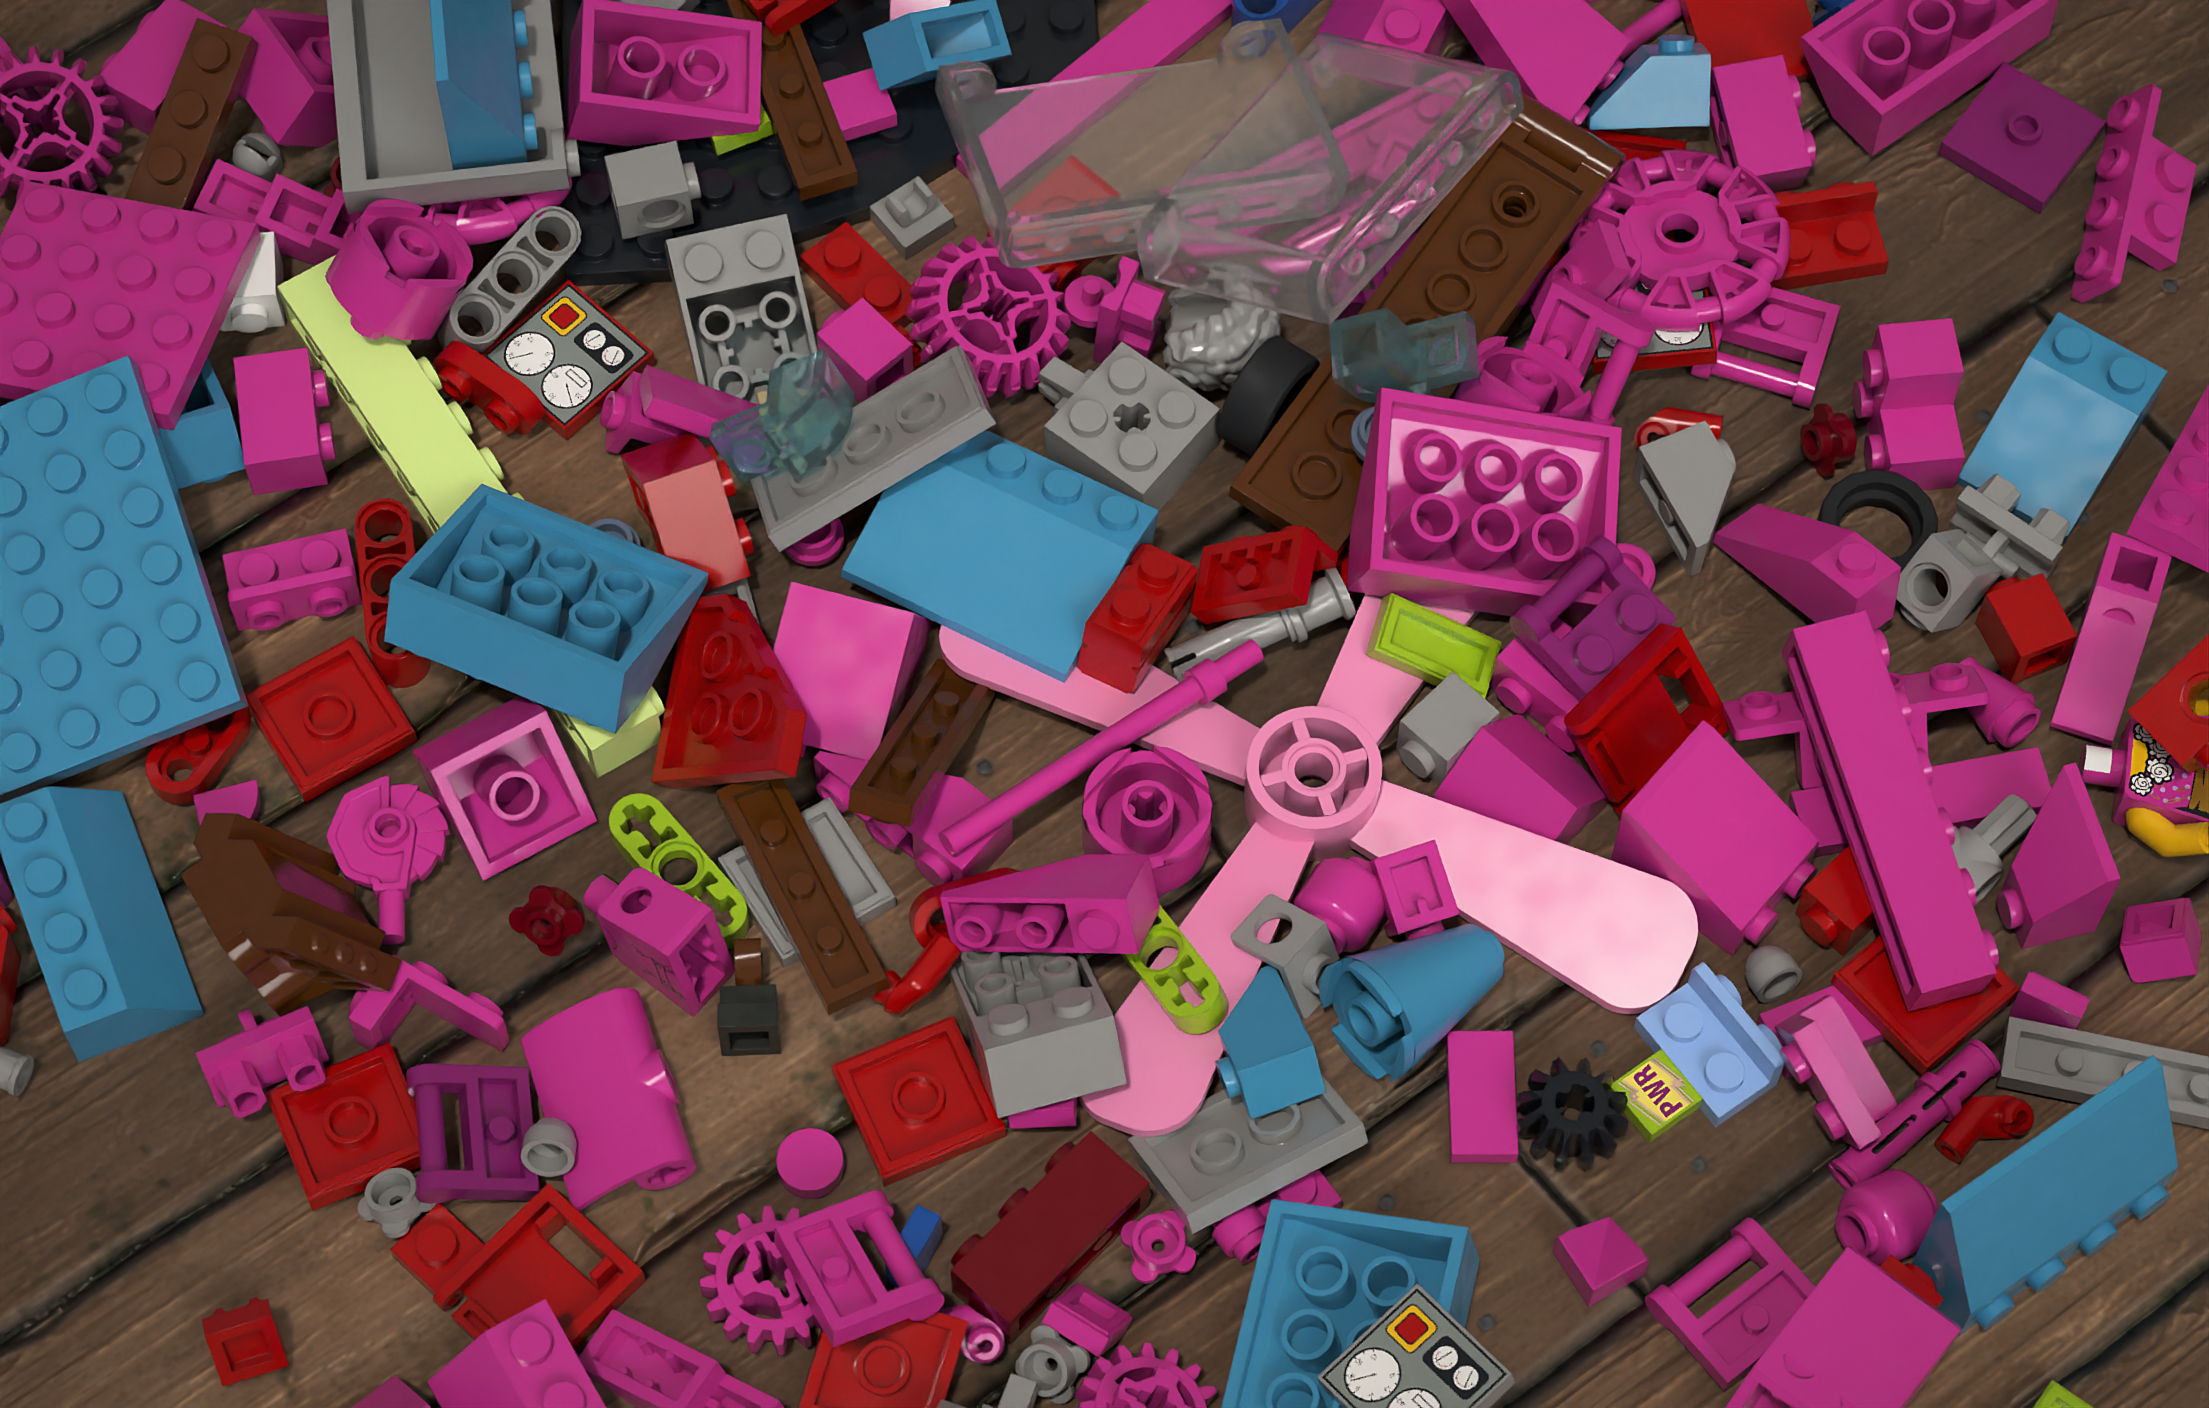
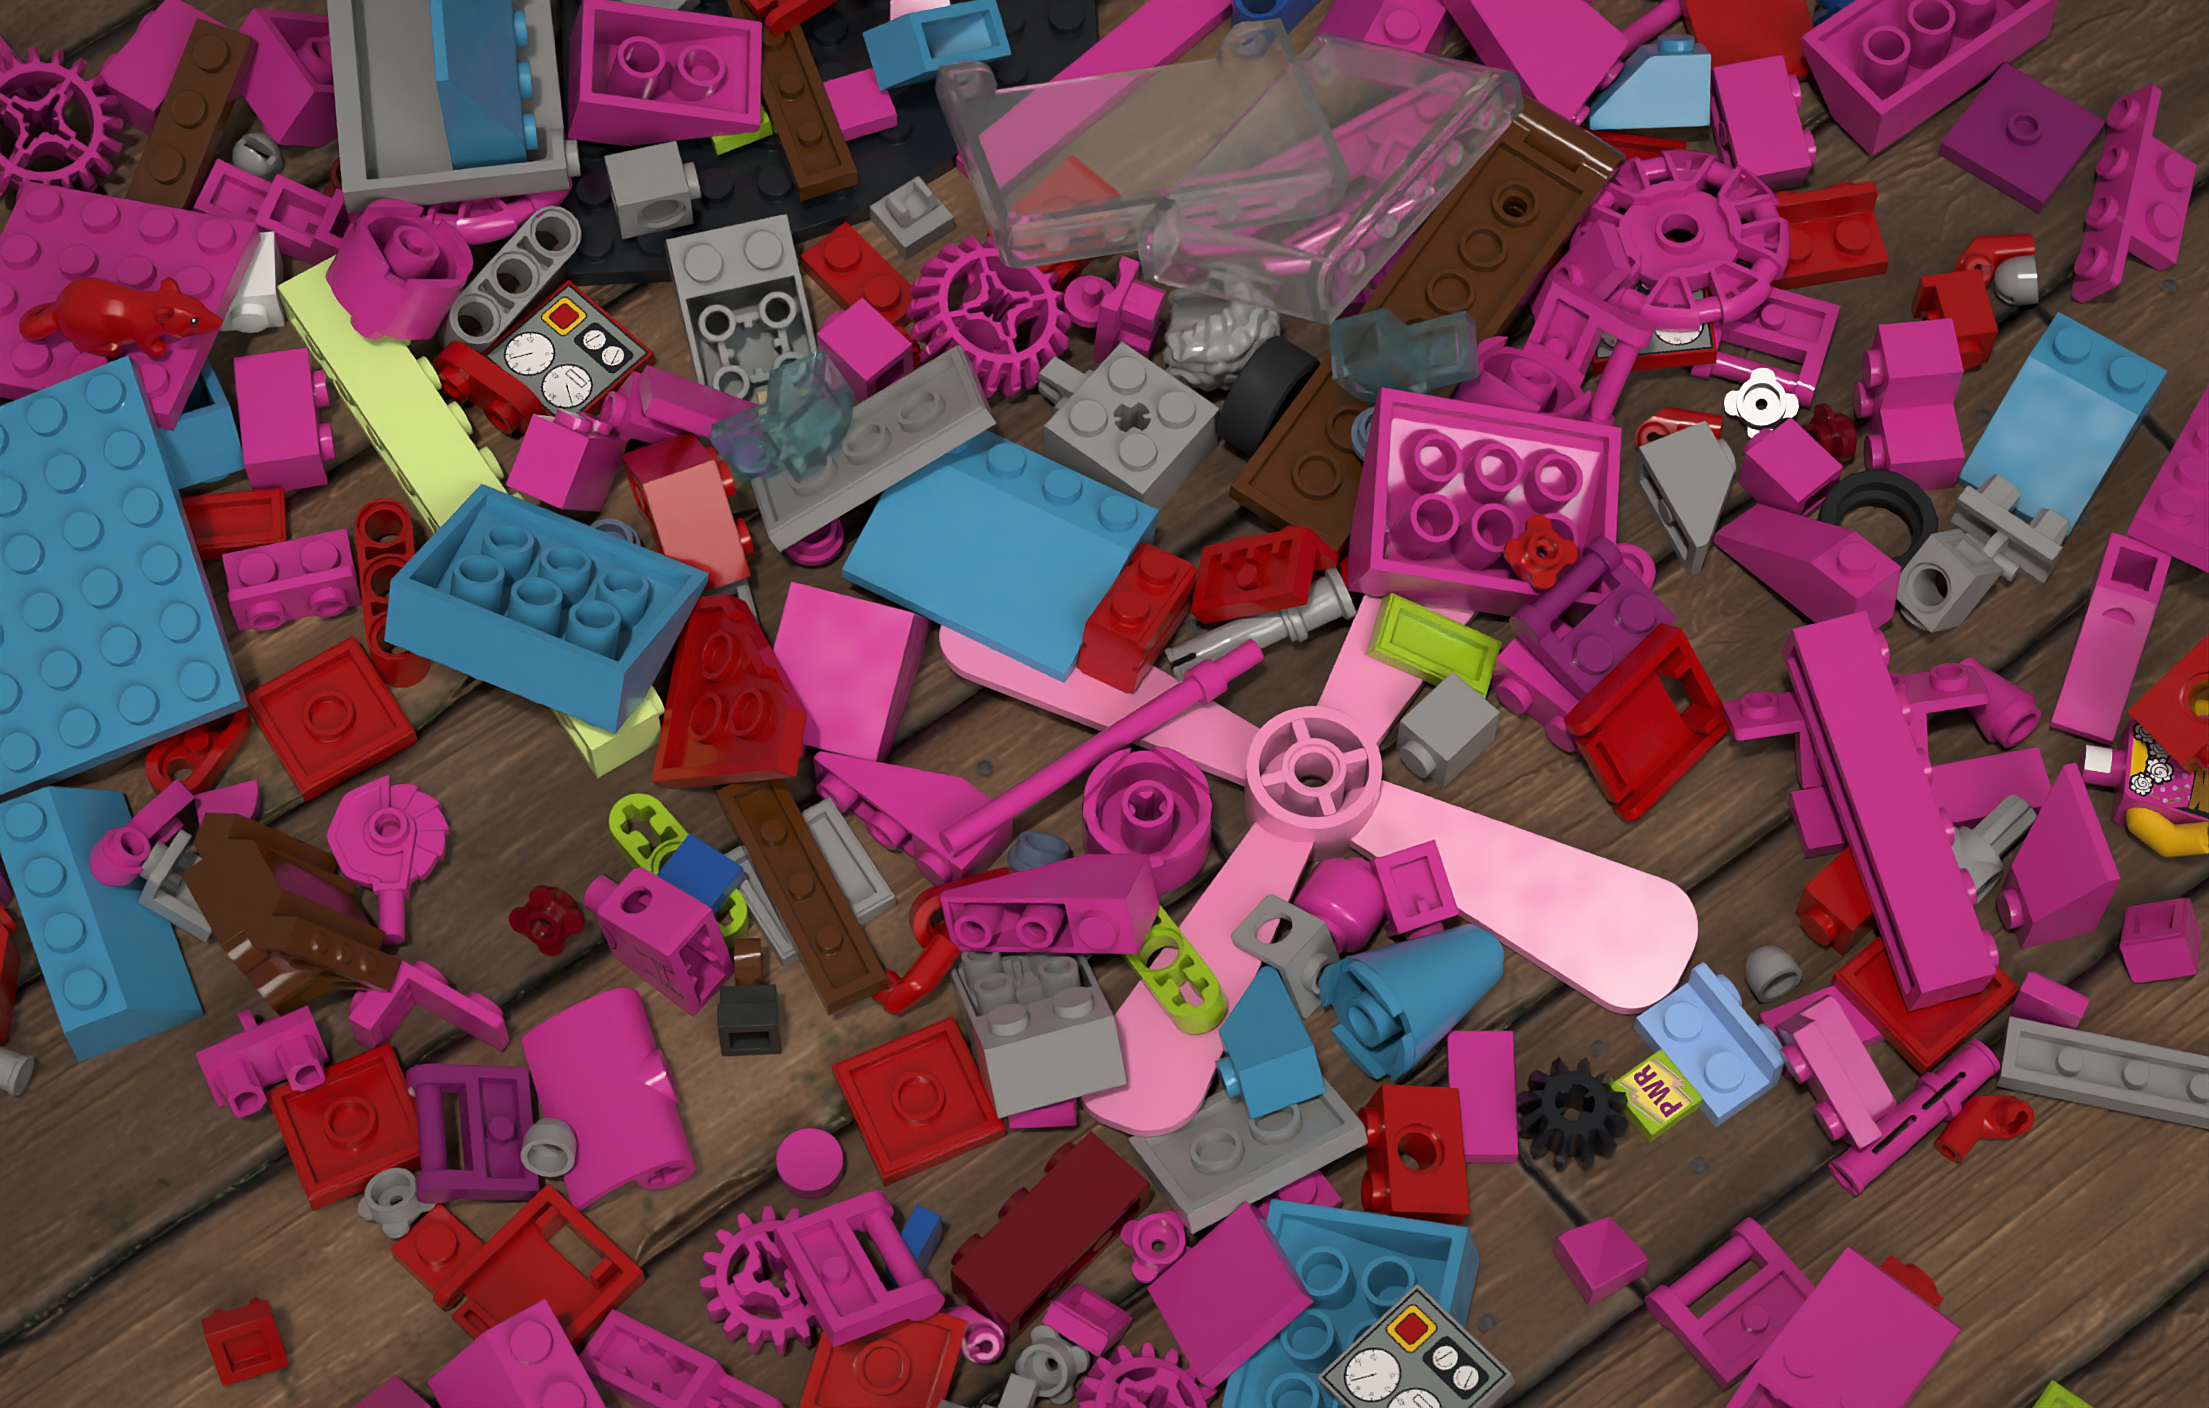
dark pink slope [412,696,597,881] -> none
reddish brown plate [848,658,996,827] -> none
dark pink slope [1433,714,1611,845] -> none
dark pink slope [1611,720,1820,957] -> none
dark pink head [1835,1169,1938,1266] -> none
dark azure slope [1912,1055,2178,1336] -> none
red brick [1975,573,2078,684] -> none
none -> red animal [19,277,223,358]
none -> dark pink plate [90,779,195,887]
none -> light grey bracket [138,829,213,942]
none -> red tile [181,487,289,561]
none -> dark pink brick [506,408,628,512]
none -> blue tile [656,833,744,915]
none -> sand blue plate [1007,831,1070,872]
none -> dark pink tile [1147,1201,1314,1390]
none -> red brick [1357,1084,1470,1226]
none -> red plate [1503,515,1578,590]
none -> plate [1724,368,1799,439]
none -> dark pink brick [1738,417,1843,518]
none -> red brick [1911,269,1998,371]
none -> red arm [1954,233,2035,286]
none -> light grey hinge [1994,255,2038,305]

